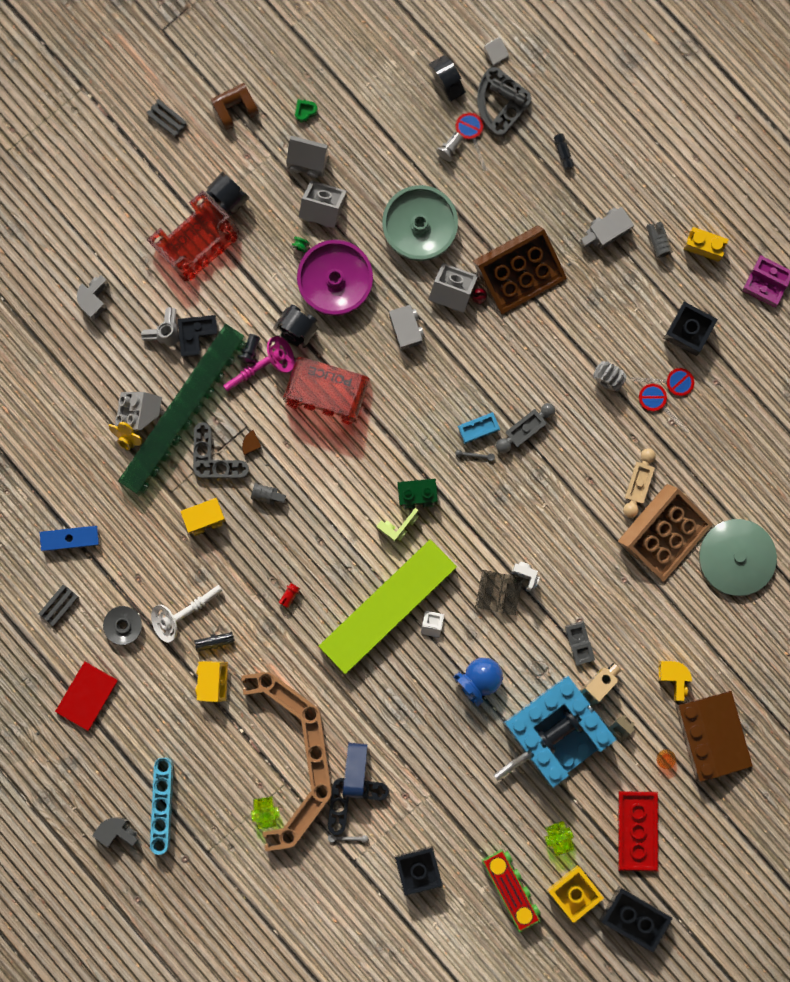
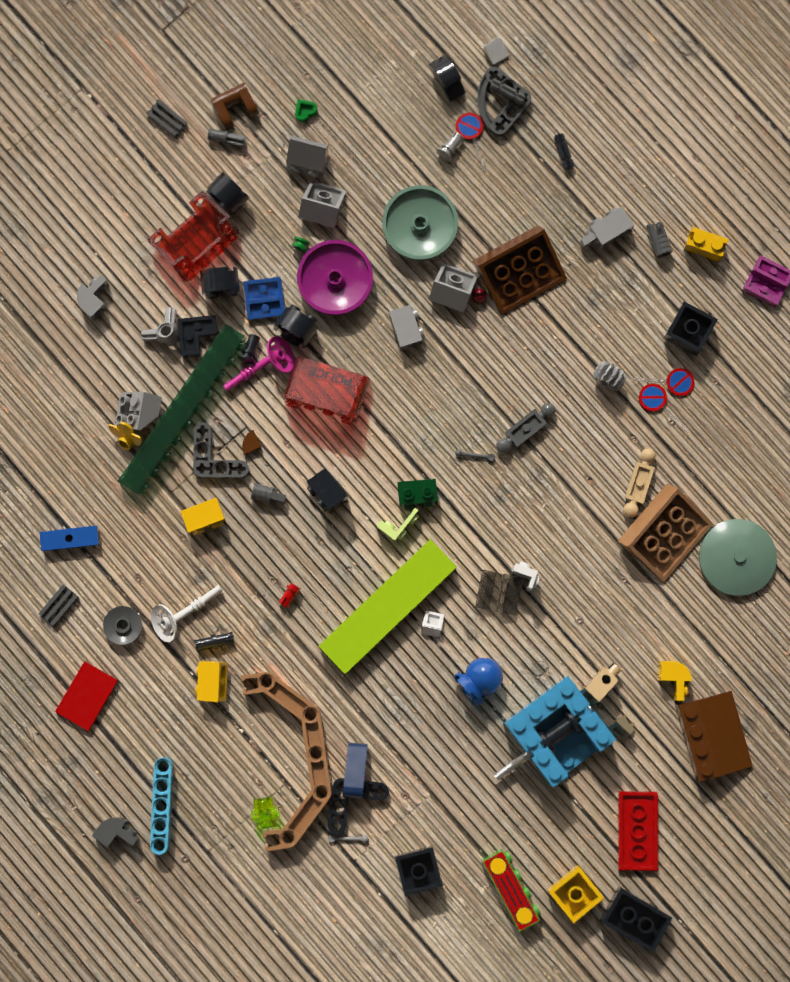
dark azure plate [458,412,500,444] -> none
clear neon green brick [544,821,574,857] -> none
dark grey slope [565,621,595,665] -> none
clear orange plate [656,749,676,769] -> none
none -> black brick [200,267,240,299]
none -> dark grey axle [207,128,246,147]
none -> blue slope [243,276,285,320]
none -> black brick [307,468,349,514]

